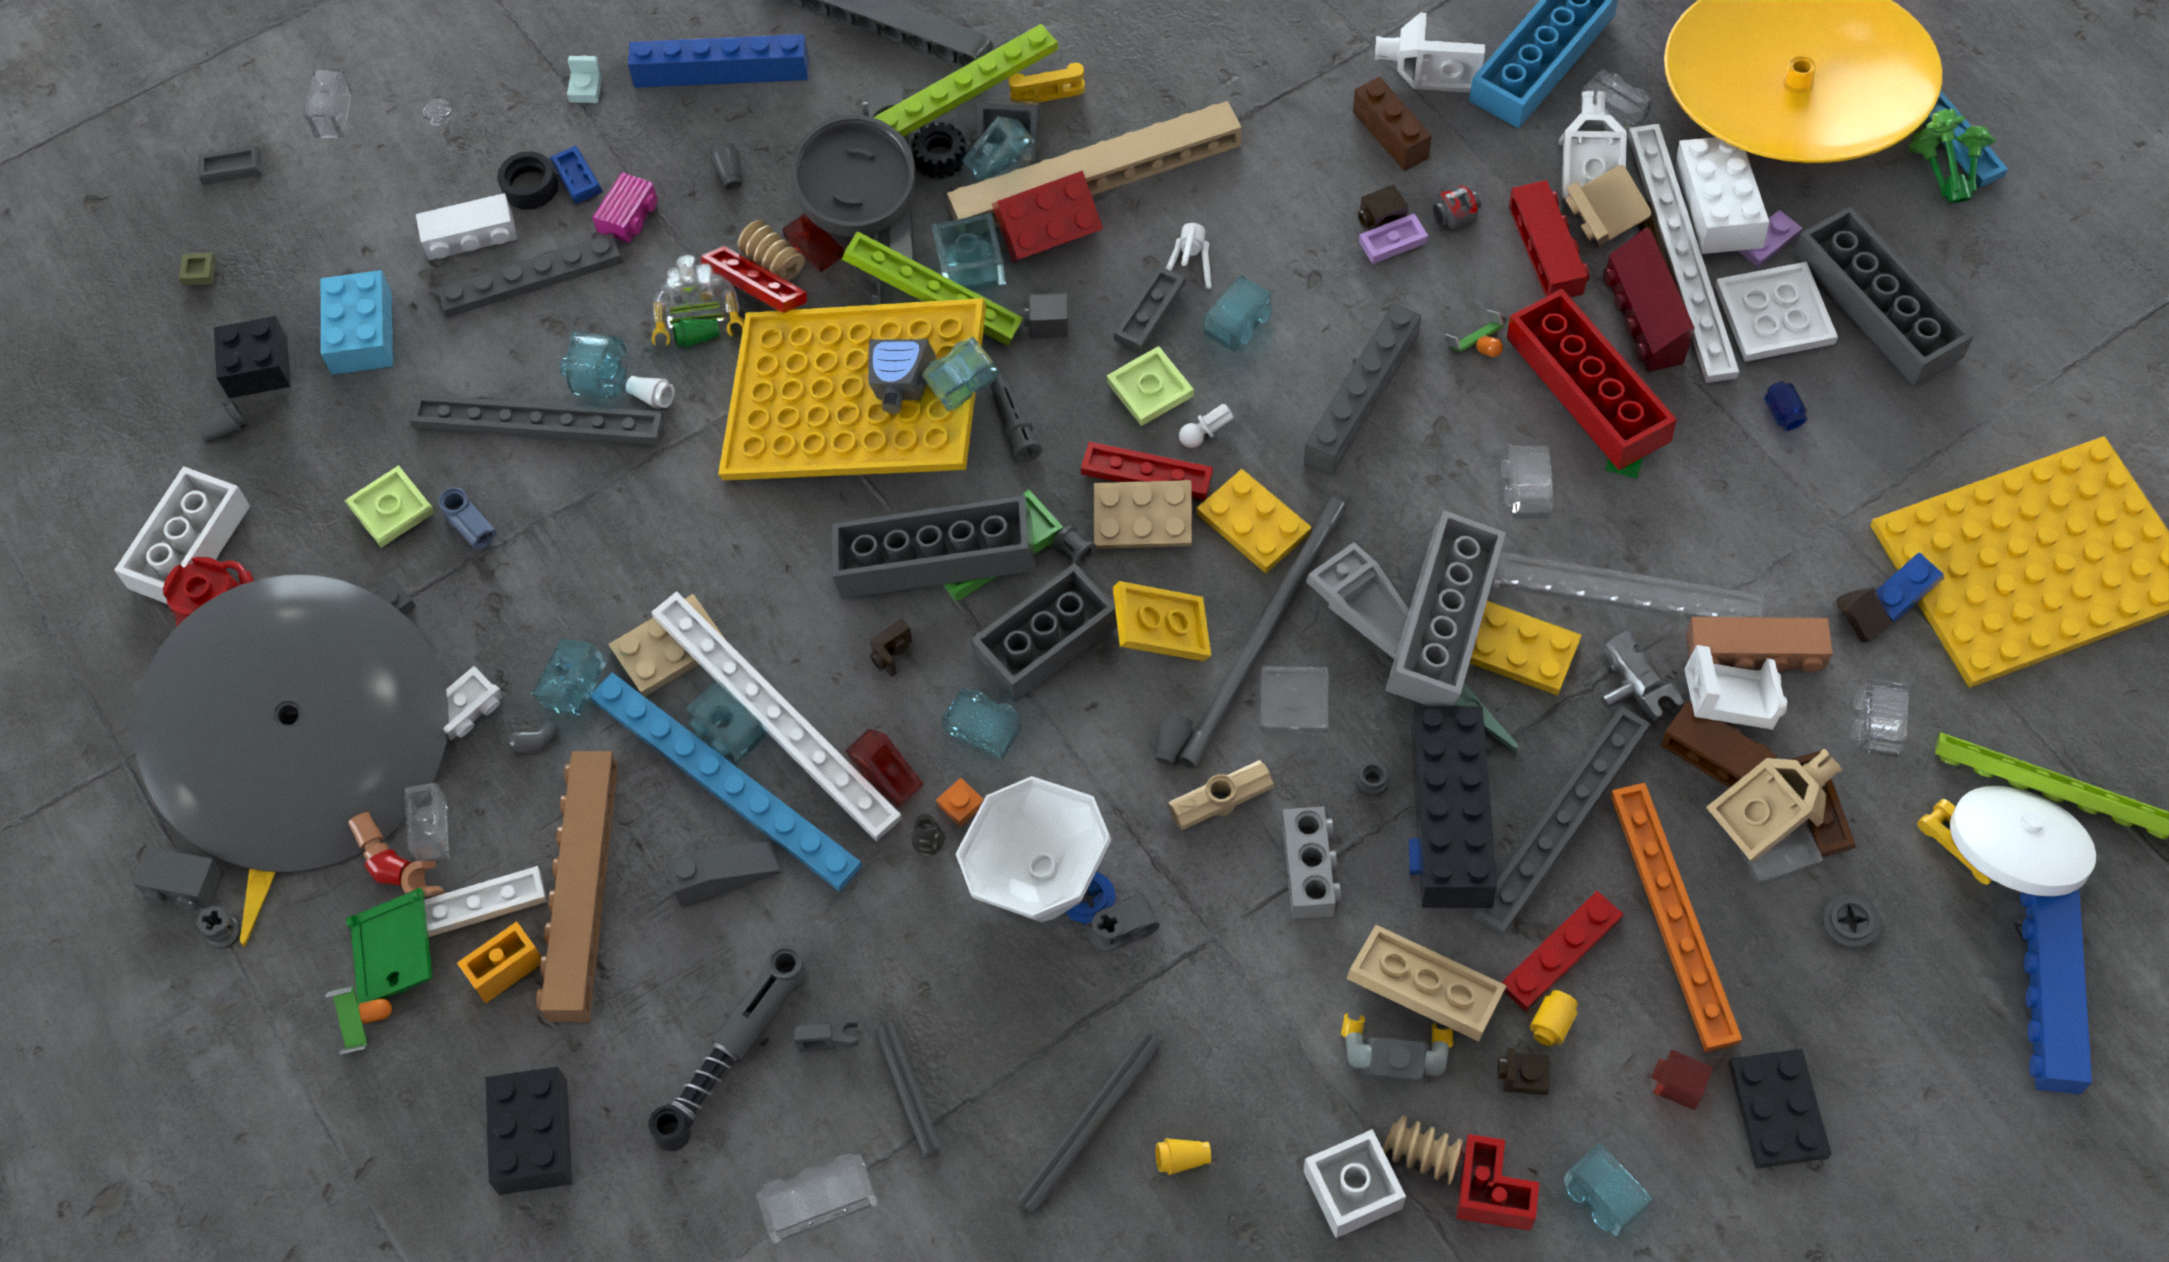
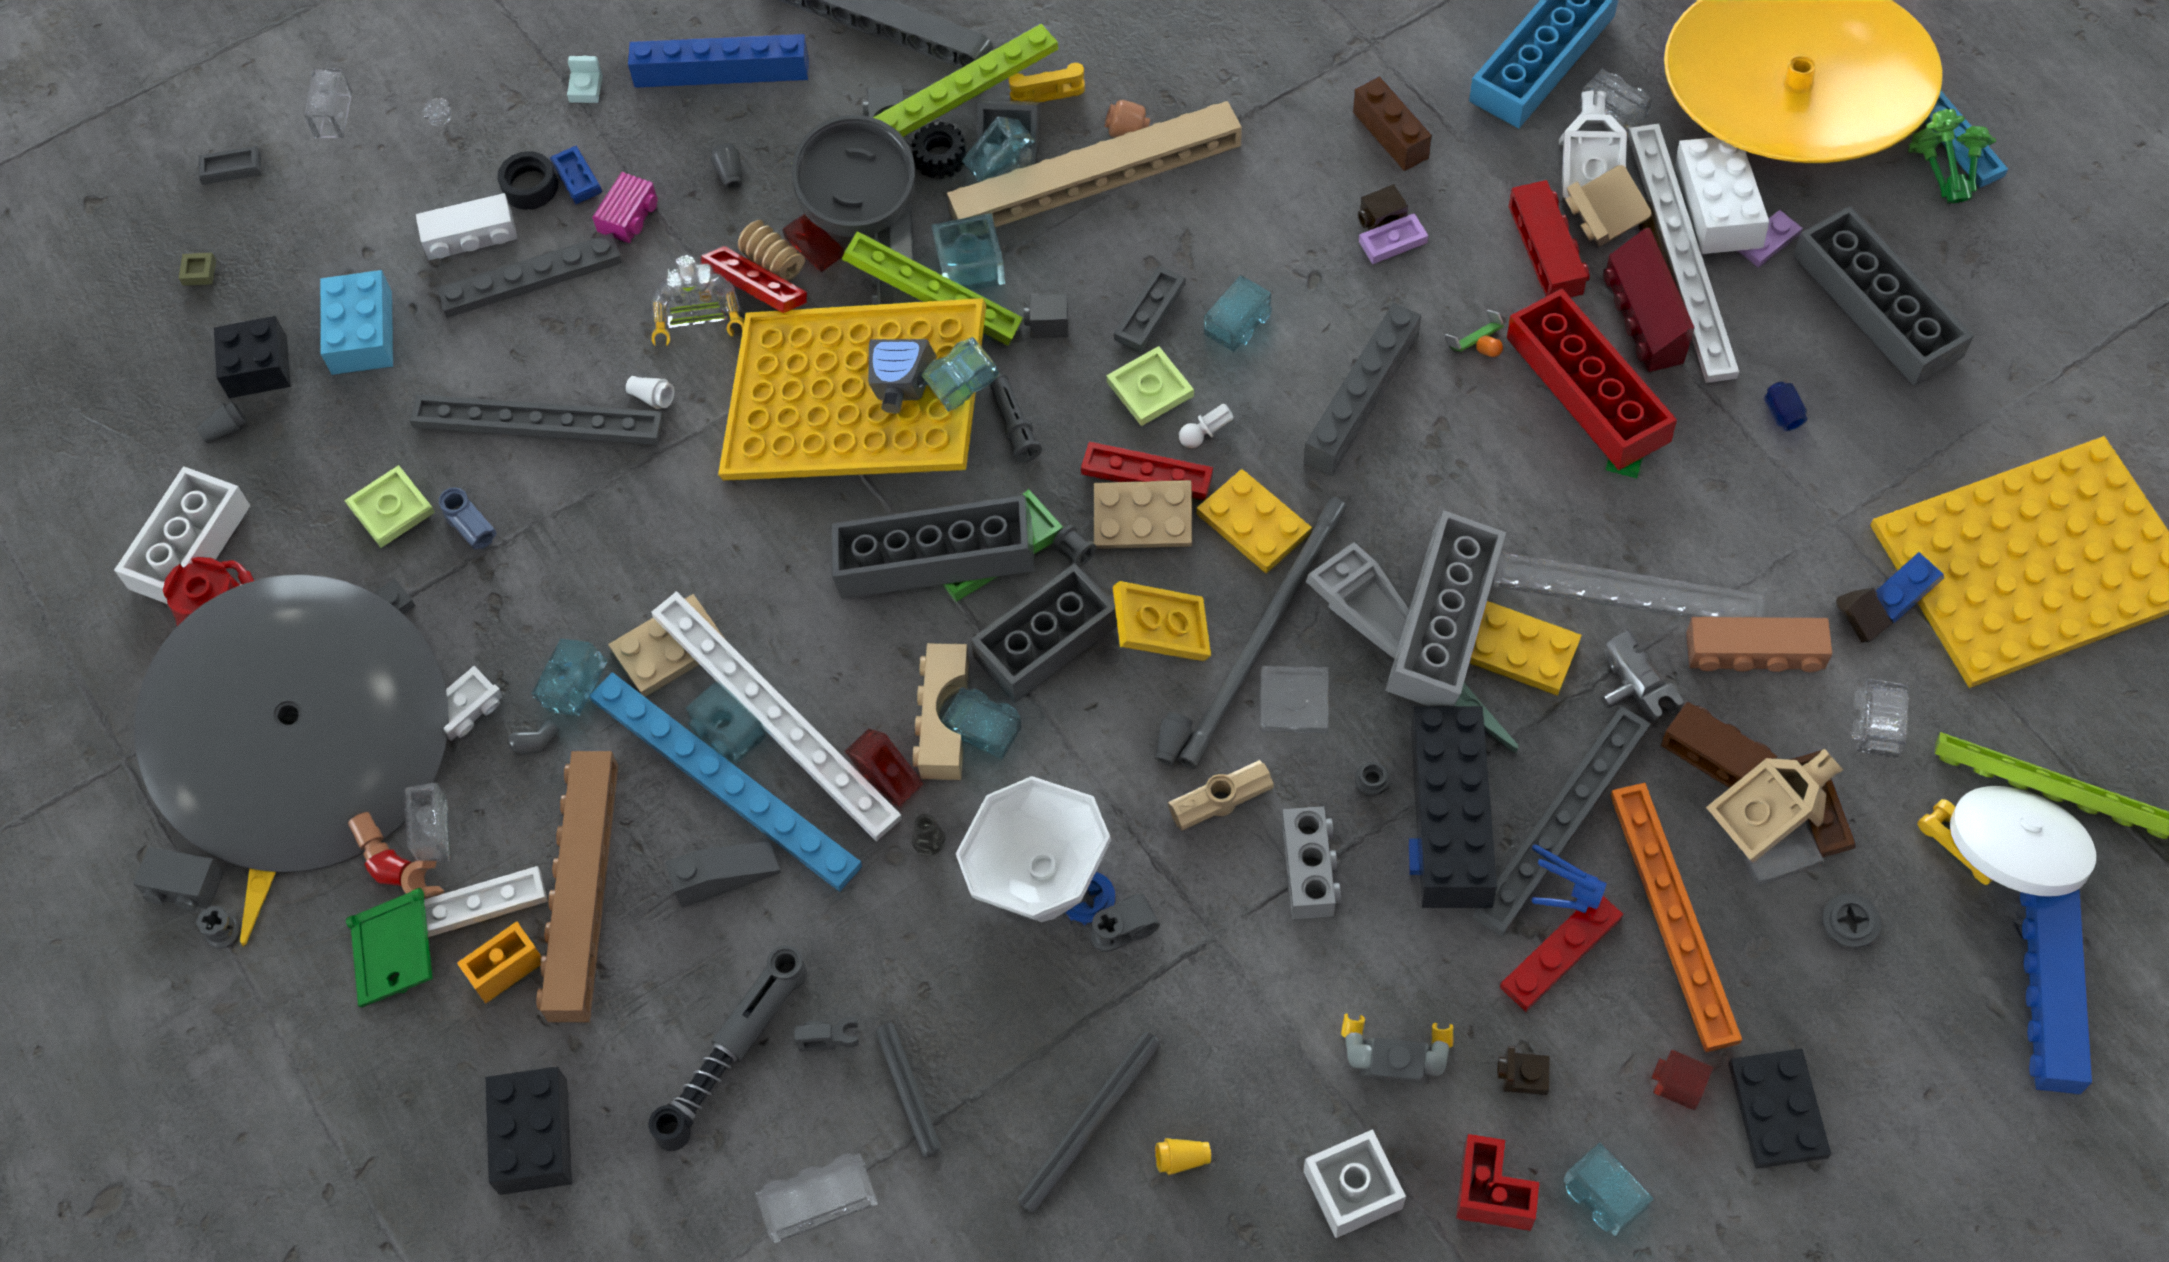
piece [325,986,392,1054] -> none
clear light blue brick [559,332,627,398] -> none
green cone [672,318,720,349] -> none
dark brown bracket [870,618,912,677] -> none
orange plate [936,778,984,827] -> none
red brick [991,170,1103,262] -> none
white plant [1166,223,1211,290] -> none
tan plate [1347,925,1506,1042] -> none
white plate [1374,13,1485,93] -> none
tan piece [1383,1115,1463,1185] -> none
dark grey head [1433,185,1481,230] -> none
clear brick [1501,446,1554,518] -> none
yellow brick [1530,990,1578,1047] -> none
white panel [1684,645,1787,730] -> none
white plate [1715,262,1838,362] -> none
none -> tan arch [913,643,970,780]
none -> nougat head [1104,100,1150,138]
none -> blue plant [1531,845,1607,913]

